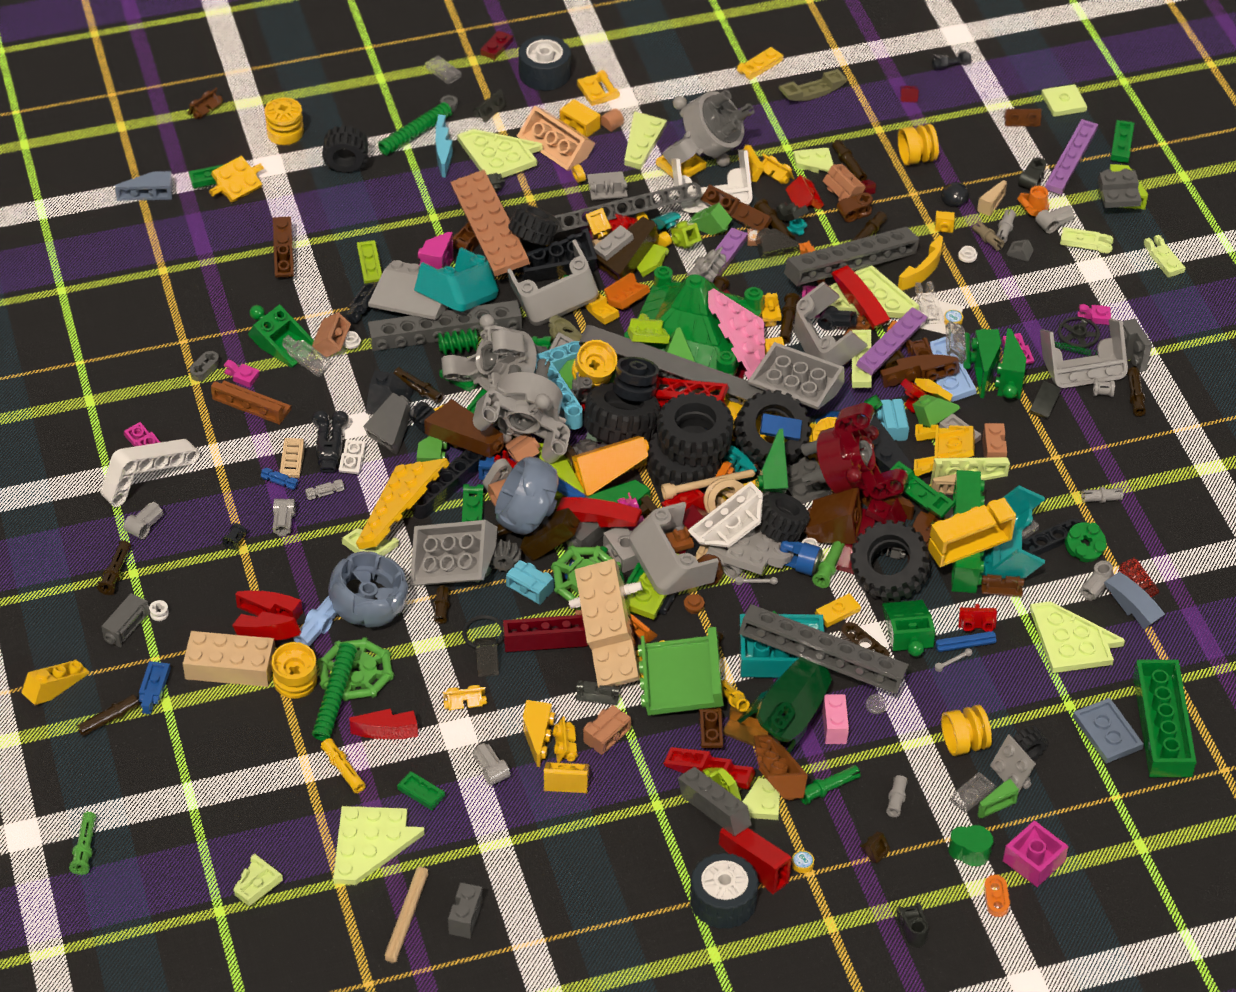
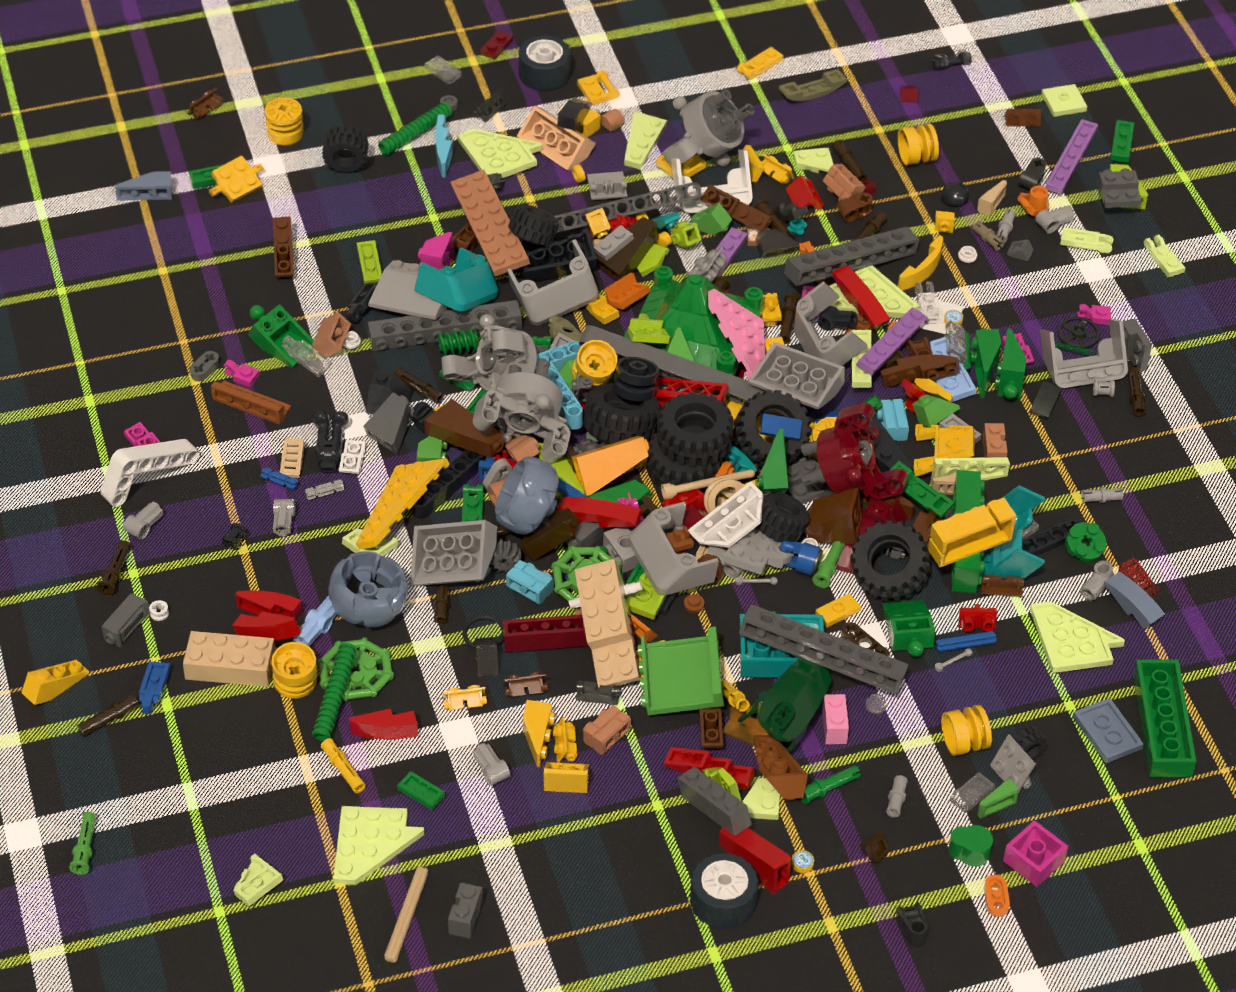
none -> reddish brown hinge [503,672,548,698]
none -> black slope [557,98,593,130]

